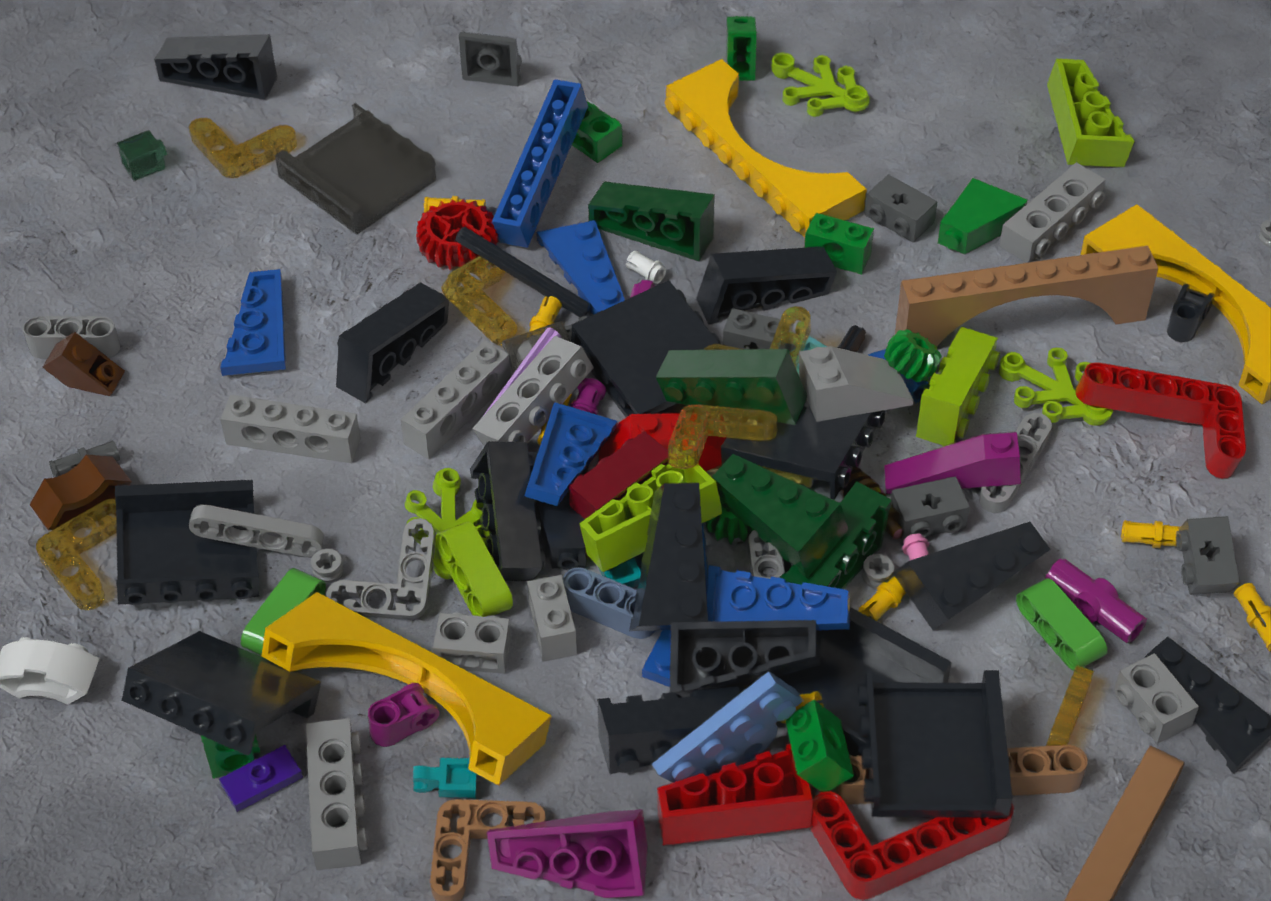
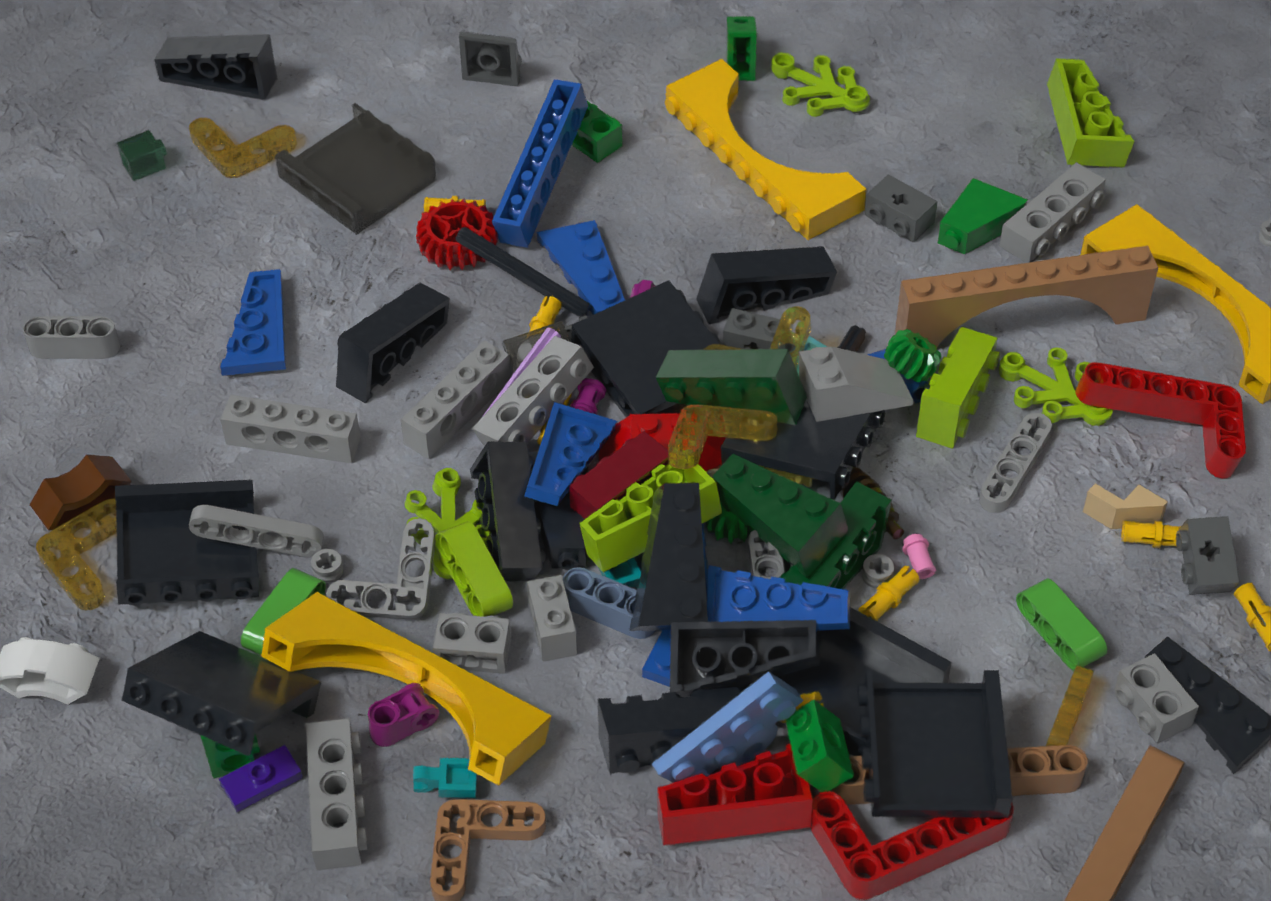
reddish brown slope [42,332,125,396] -> none
dark grey pin [49,440,120,477] -> none
clear yellow beam [441,256,518,346] -> none
magenta wedge [487,809,647,898] -> none
dark green wedge [588,181,715,261] -> none
white pin [626,250,666,284] -> none
green brick [804,213,874,275] -> none
magenta wedge [884,431,1021,494] -> none
dark grey brick [891,476,970,542] -> none
black wedge [893,521,1051,630] -> none
magenta piece [1045,558,1147,643] -> none
black piece [1167,283,1215,342] -> none
none -> tan slope [1083,483,1168,529]

